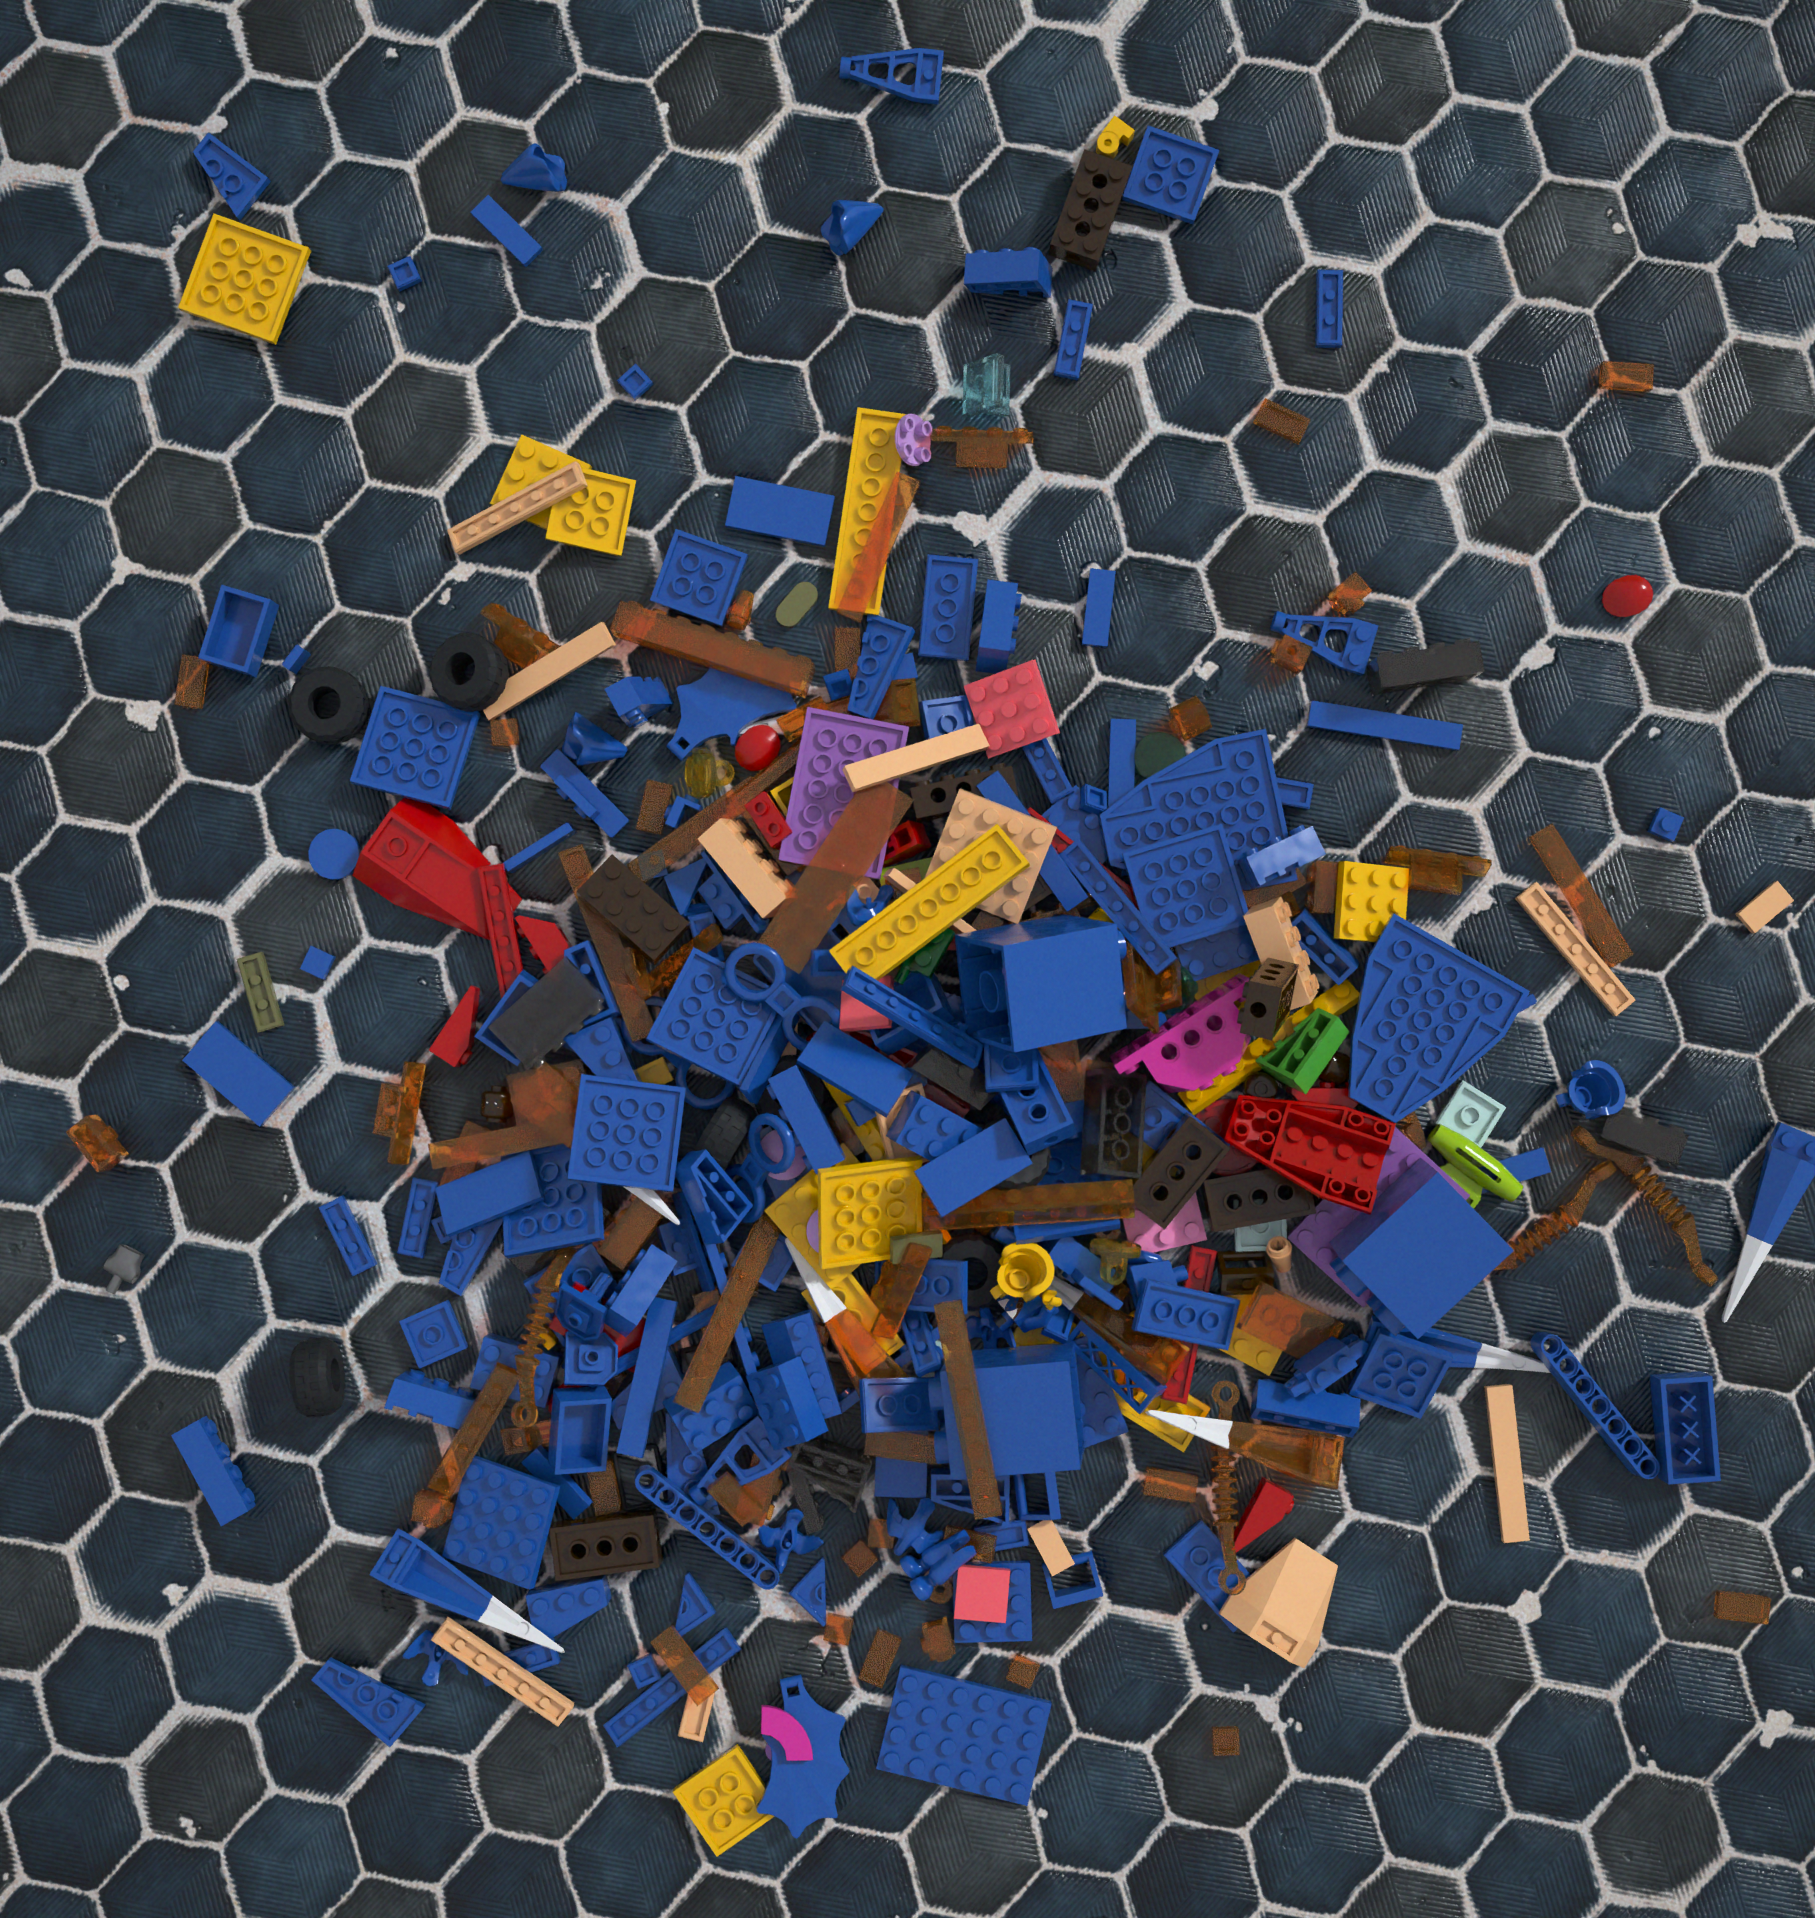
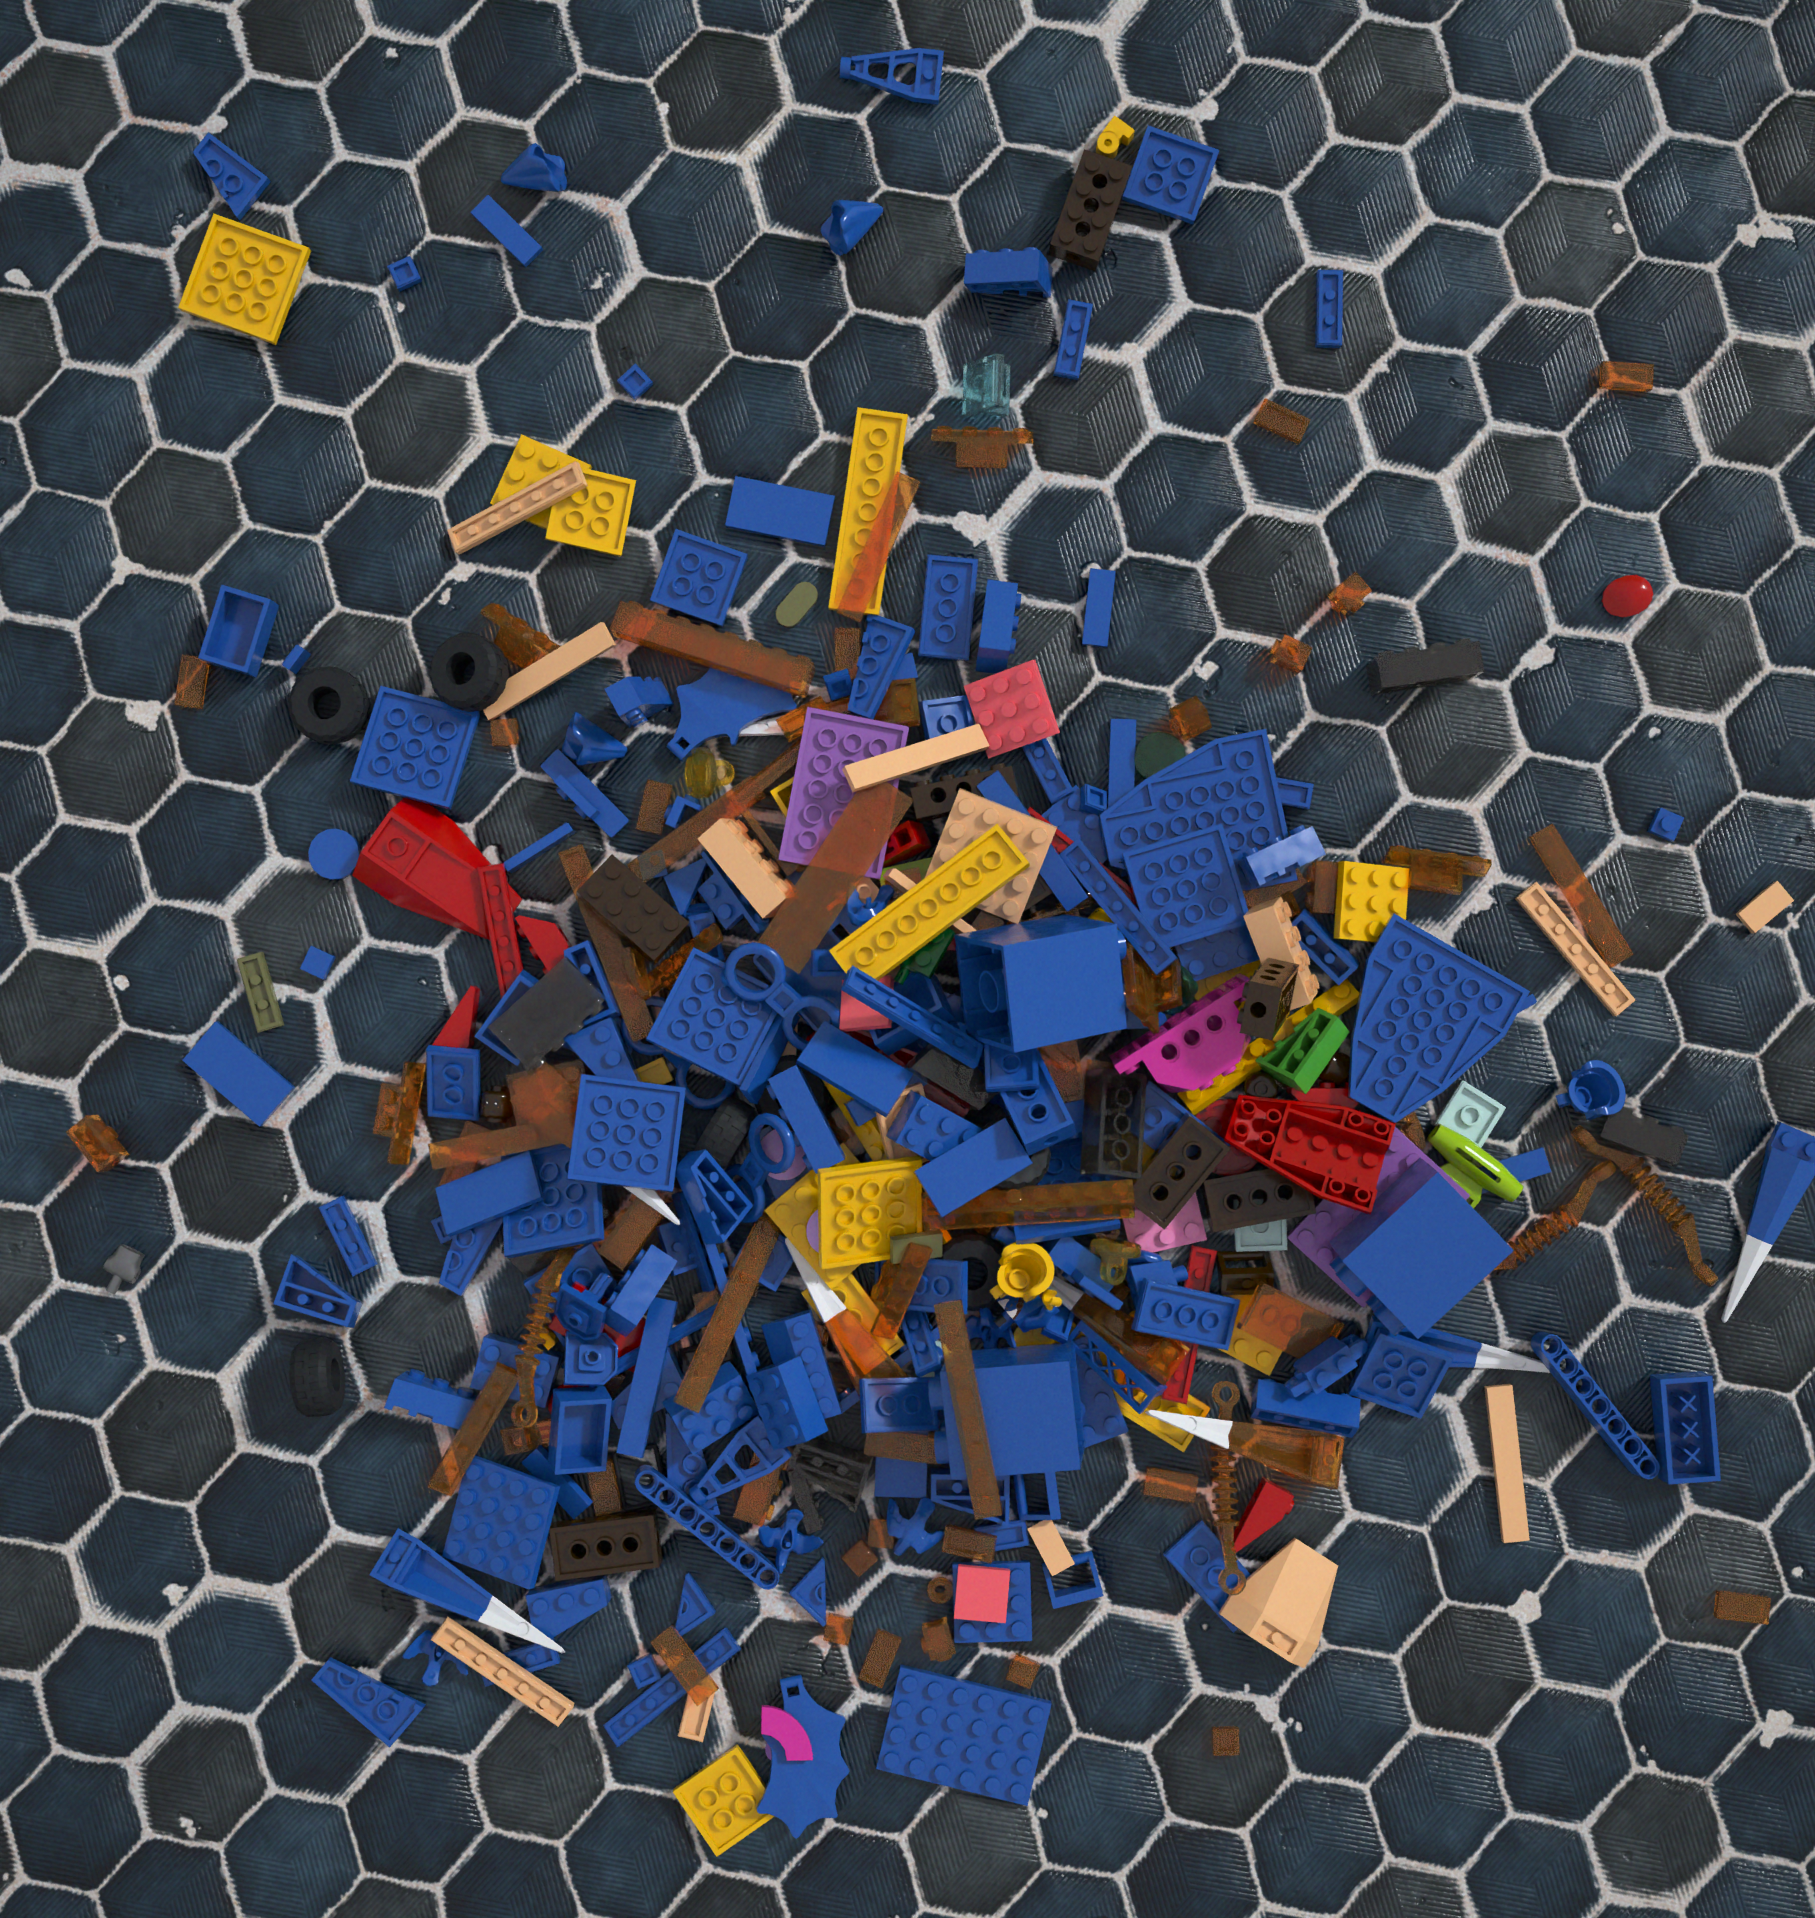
blue brick [171,1415,256,1526] -> none
blue tile [397,1177,440,1258] -> none
blue plate [399,1299,469,1369] -> none
clear orange brick [411,1489,454,1528] -> none
clear orange tile [707,1471,762,1527] -> none
clear orange cone [726,590,754,630] -> none
red hat [735,725,780,771] -> none
red bracket [744,791,792,850] -> none
lavender dish [895,414,932,466] -> none
blue piece [900,1530,977,1601] -> none
light nougat cone [1266,1236,1292,1273] -> none
blue plate [1270,611,1379,676] -> none
blue tile [1306,701,1463,751] -> none
none -> blue wedge [273,1254,363,1328]
none -> blue tile [426,1045,481,1121]

